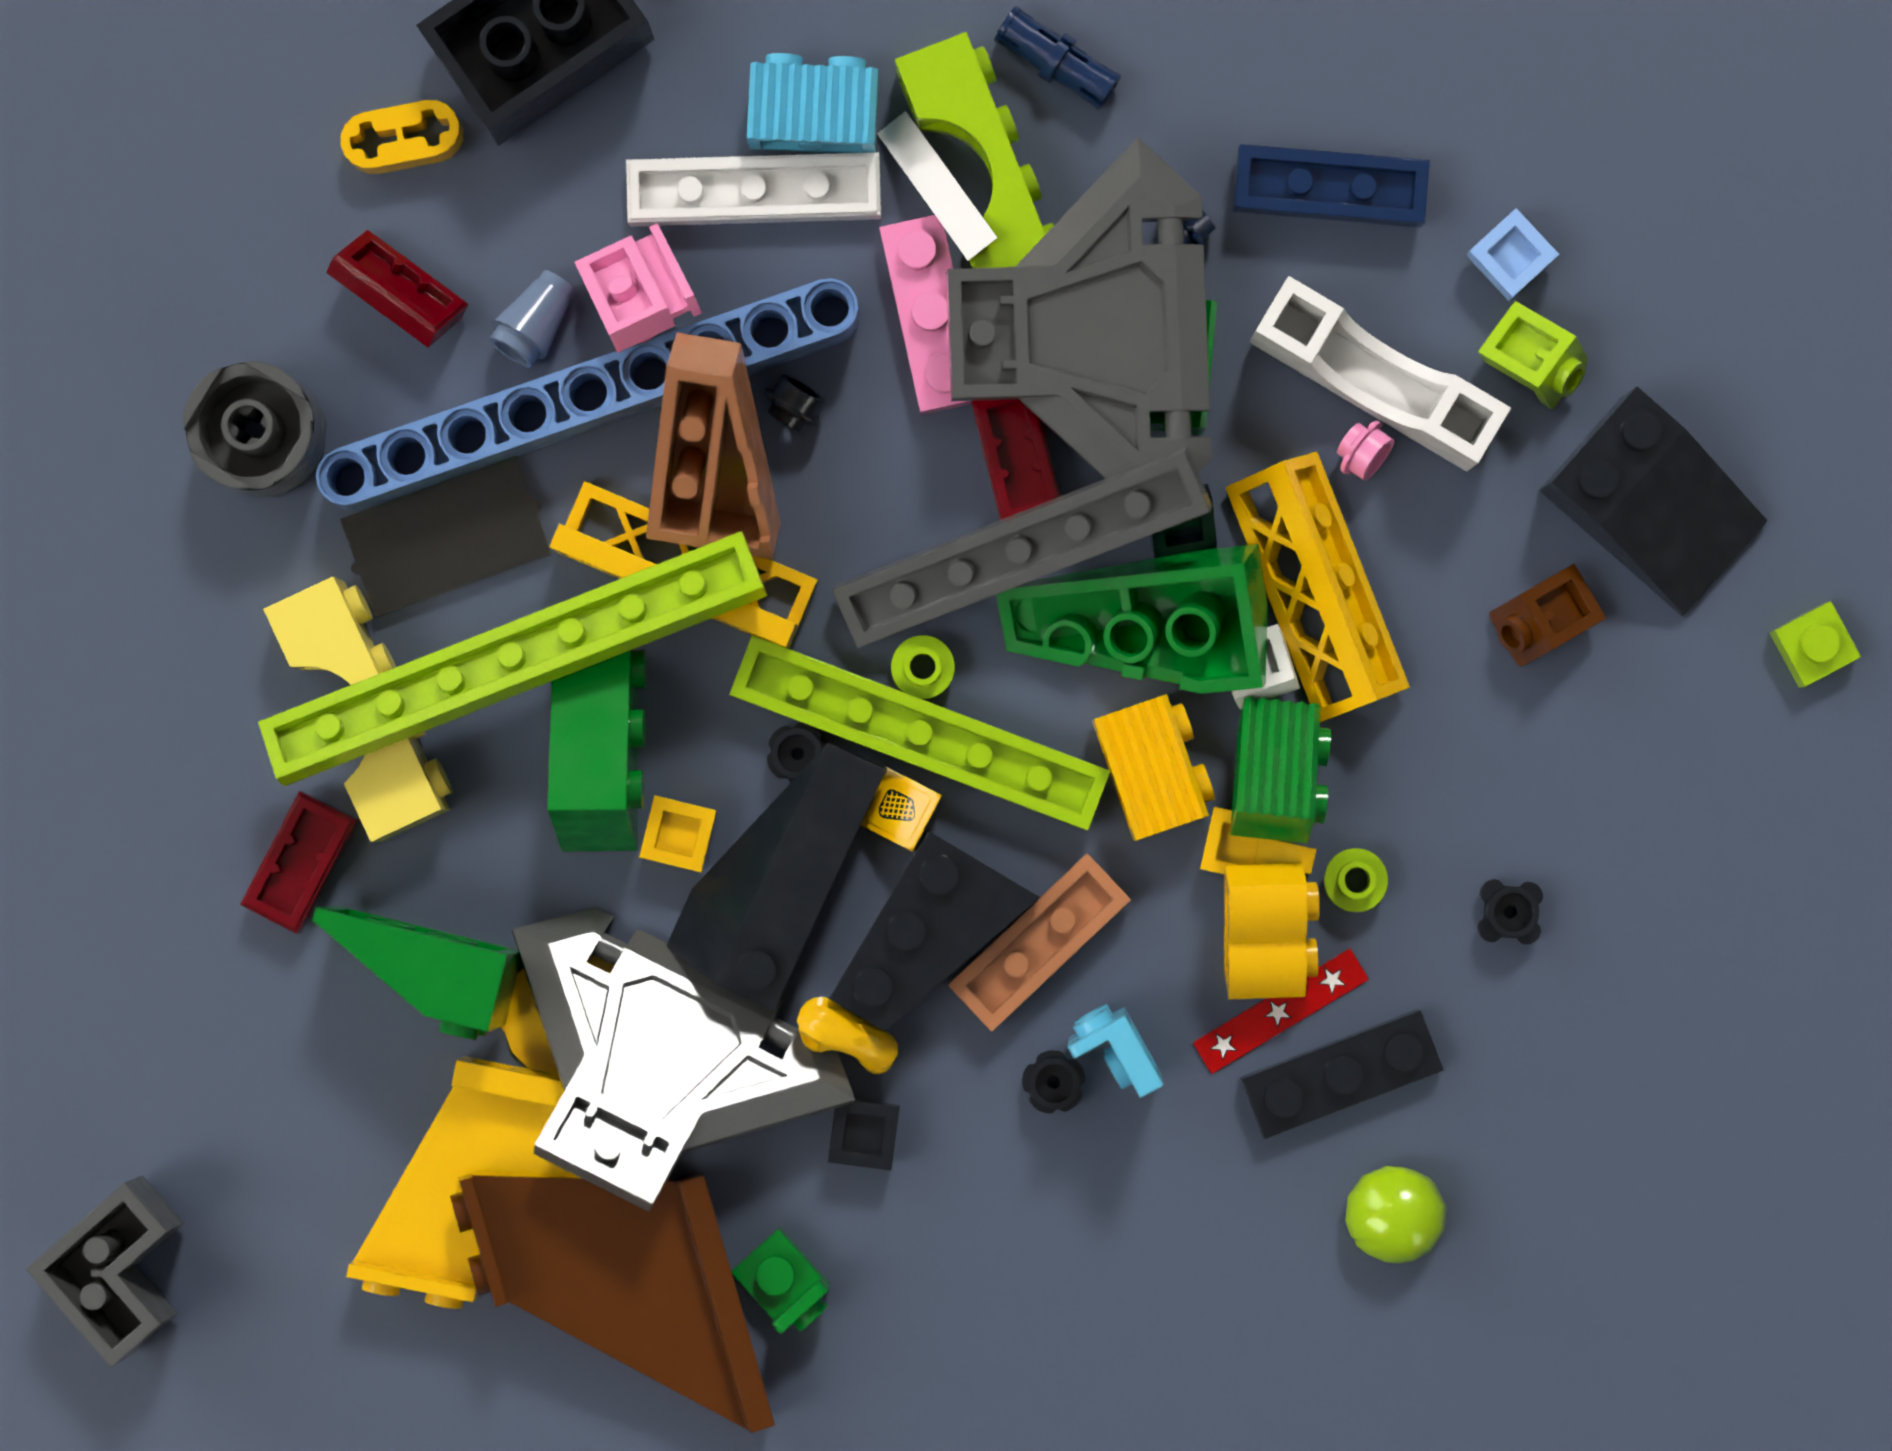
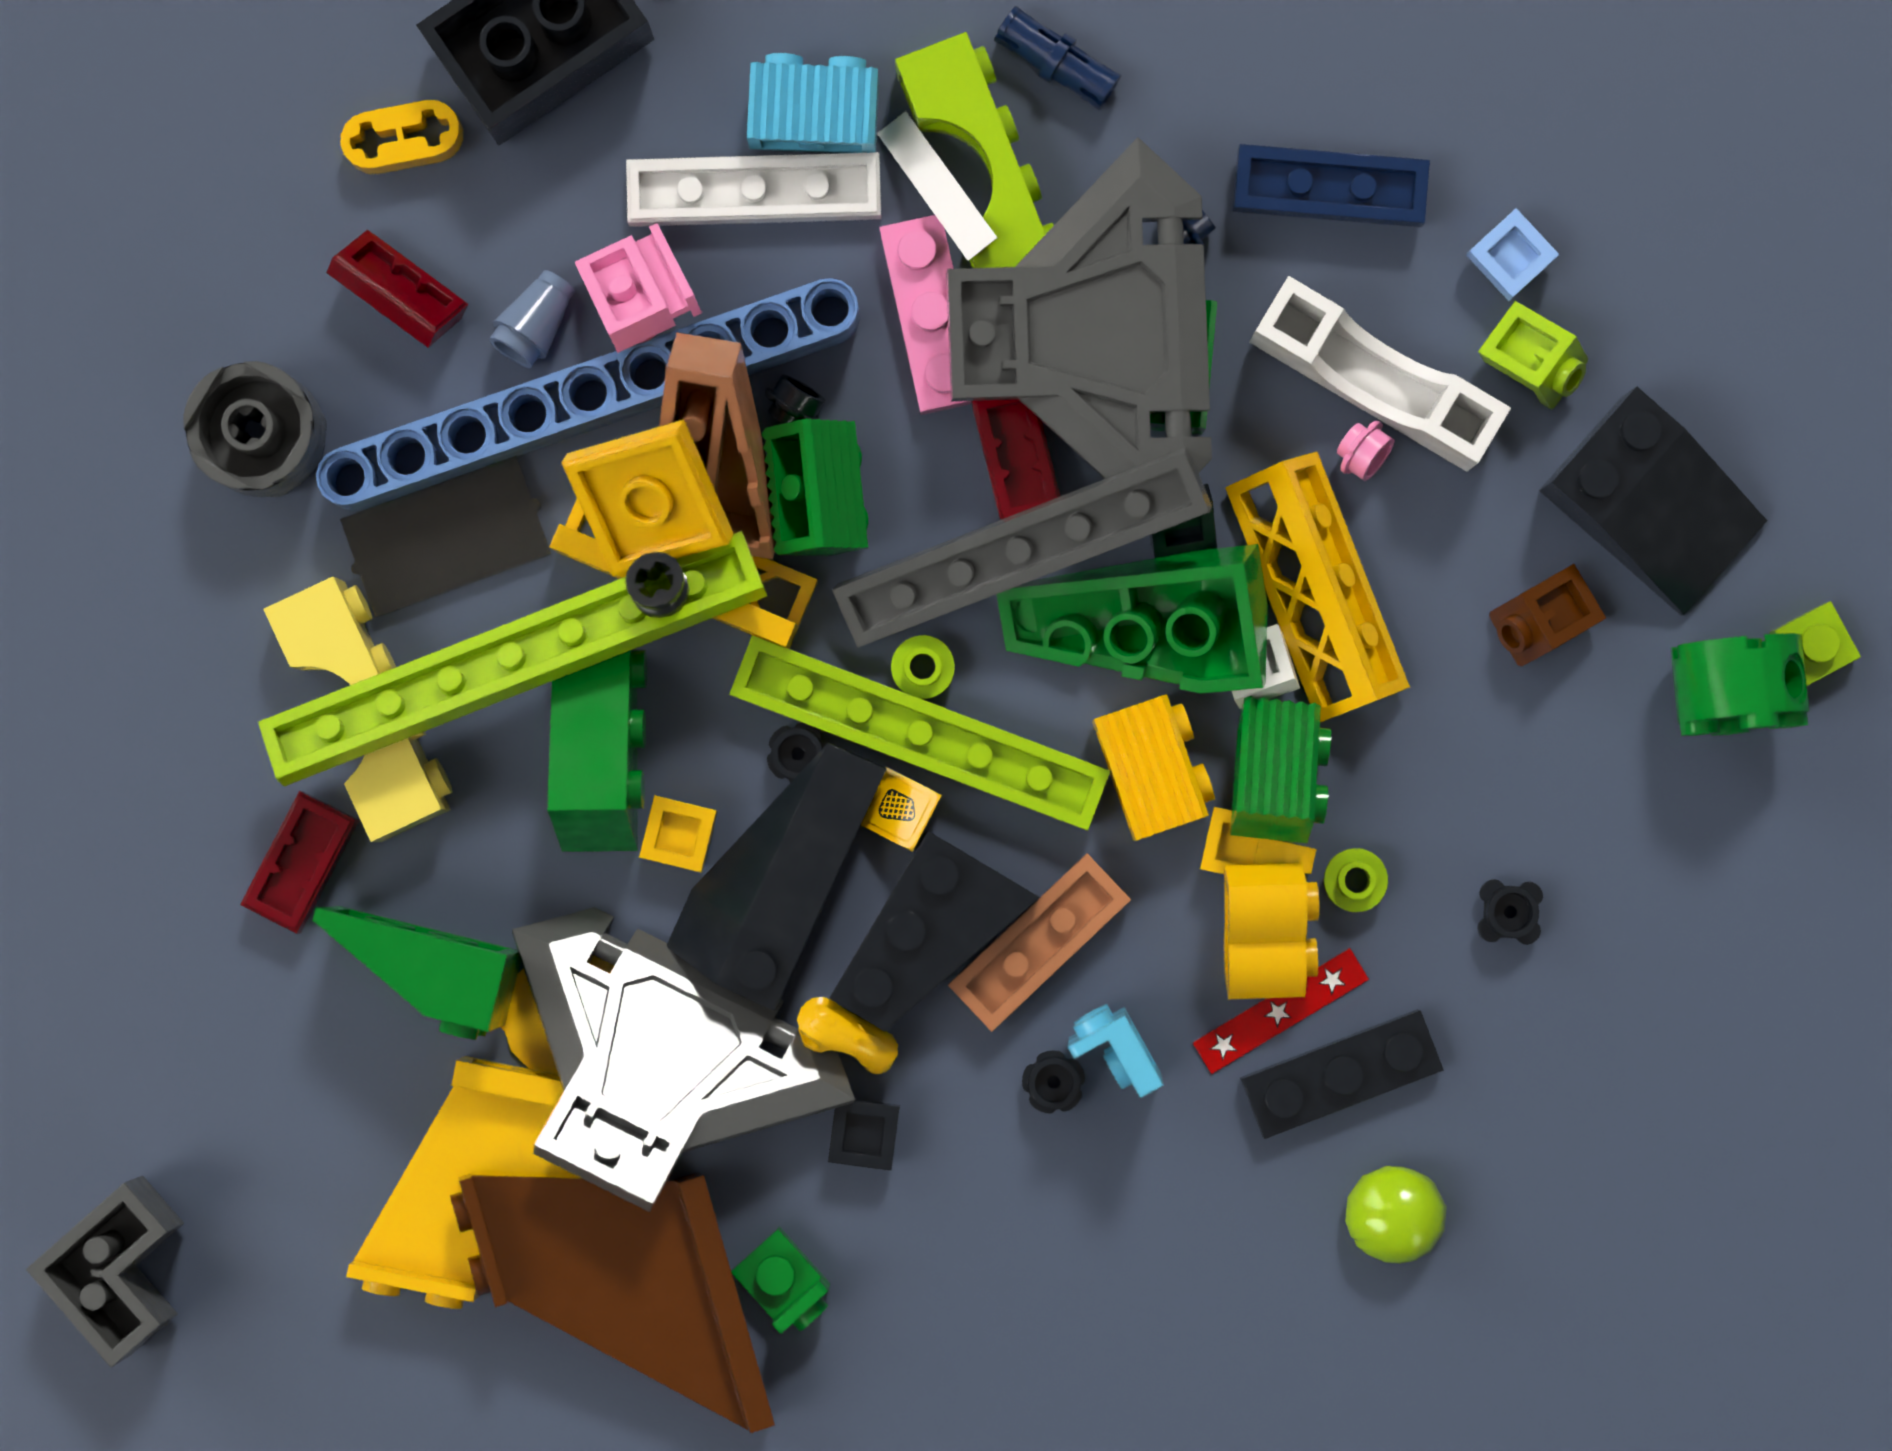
none -> yellow plate [561,420,734,576]
none -> black bush [625,552,690,618]
none -> green brick [761,418,869,556]
none -> green brick [1670,633,1809,737]

